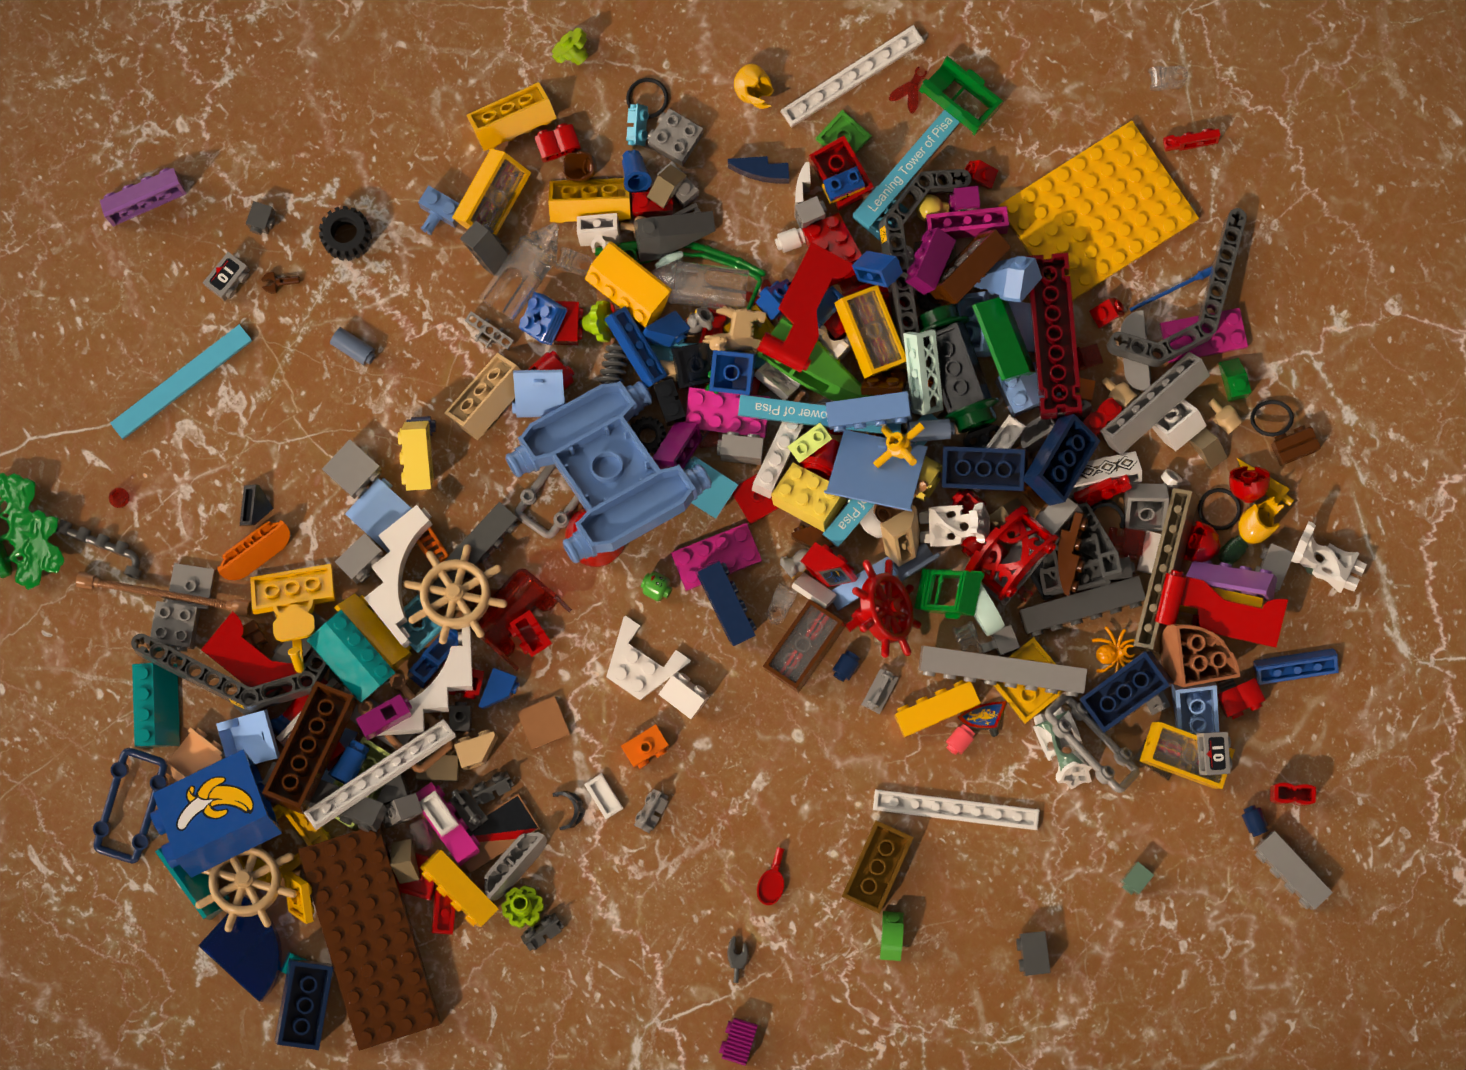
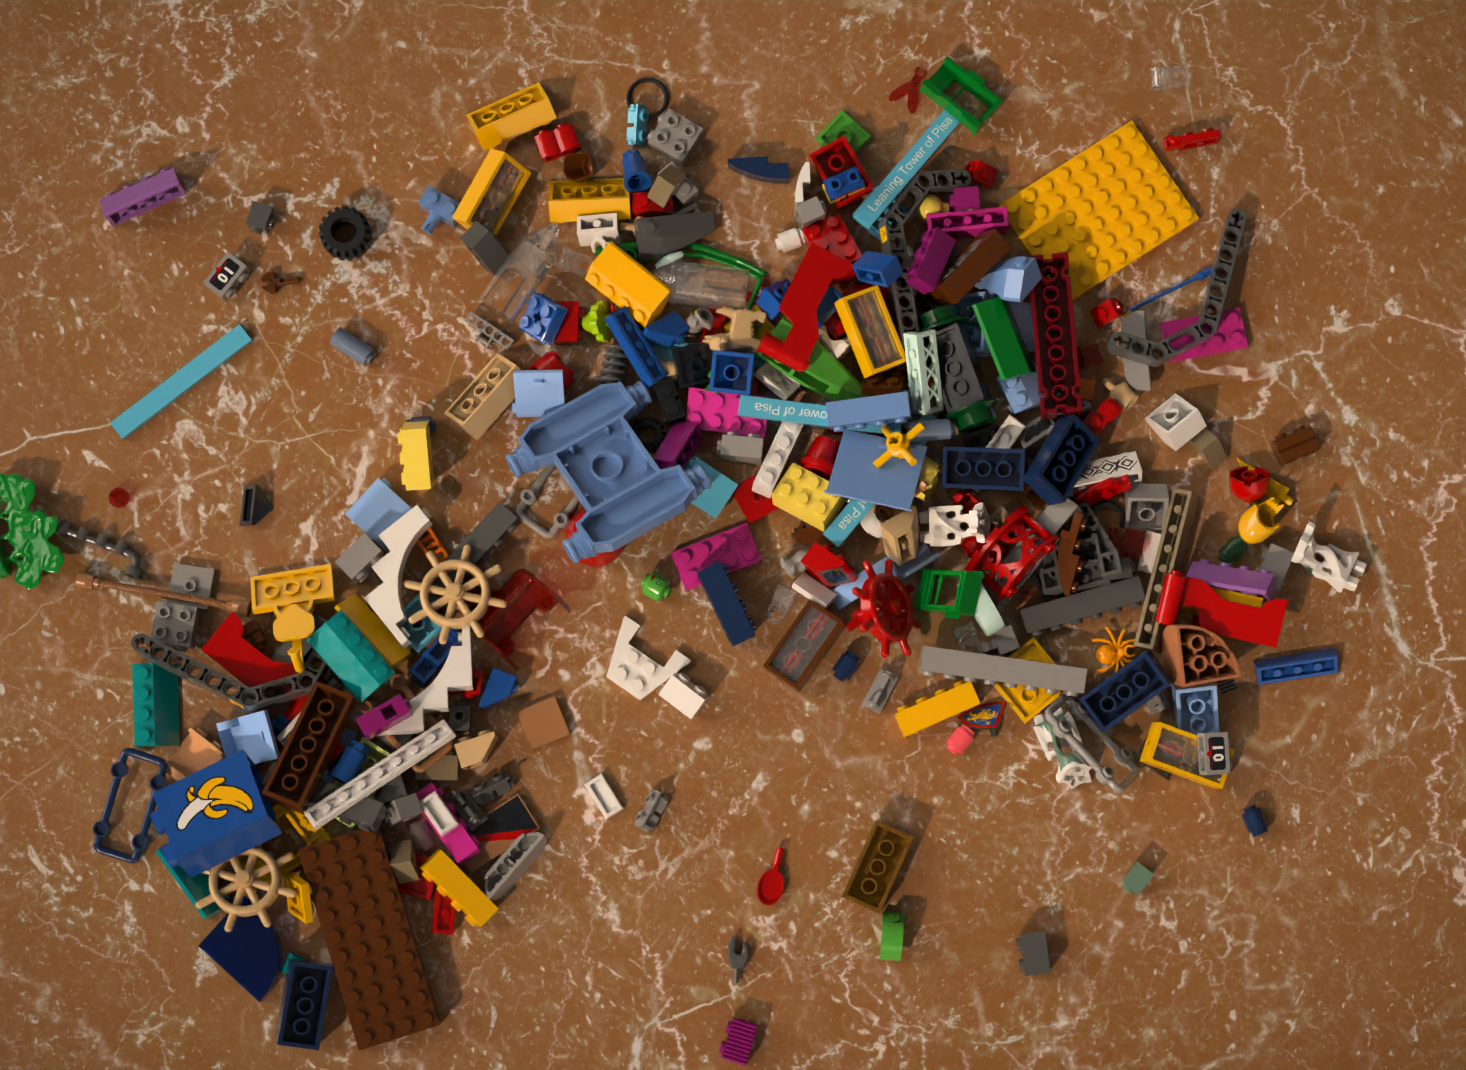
orange brick [217,520,290,580] -> none
light grey brick [322,439,382,499] -> none
lime plant [501,885,544,929] -> none
red cylinder [508,610,552,657] -> none
dark grey hinge [520,913,564,951] -> none
lime plant [552,28,588,65] -> none
black helmet [552,791,585,830] -> none
orange brick [621,724,669,769] -> none
yellow helmet [734,63,774,109] -> none
white tile [780,25,924,128] -> none
yellowish green hinge [787,423,832,463] -> none
white tile [873,789,1040,830] -> none
light grey brick [1100,352,1210,455] -> none
white tile [1161,469,1183,490] -> none
red cylinder [1184,521,1221,563] -> none
black tyre [1198,488,1241,530] -> none
tan piece [1208,398,1244,435] -> none
red brick [1217,678,1266,719] -> none
green slope [1218,358,1252,402] -> none
black tyre [1250,400,1294,437] -> none
light grey brick [1254,831,1333,910] -> none
red brick [1270,783,1316,806] -> none

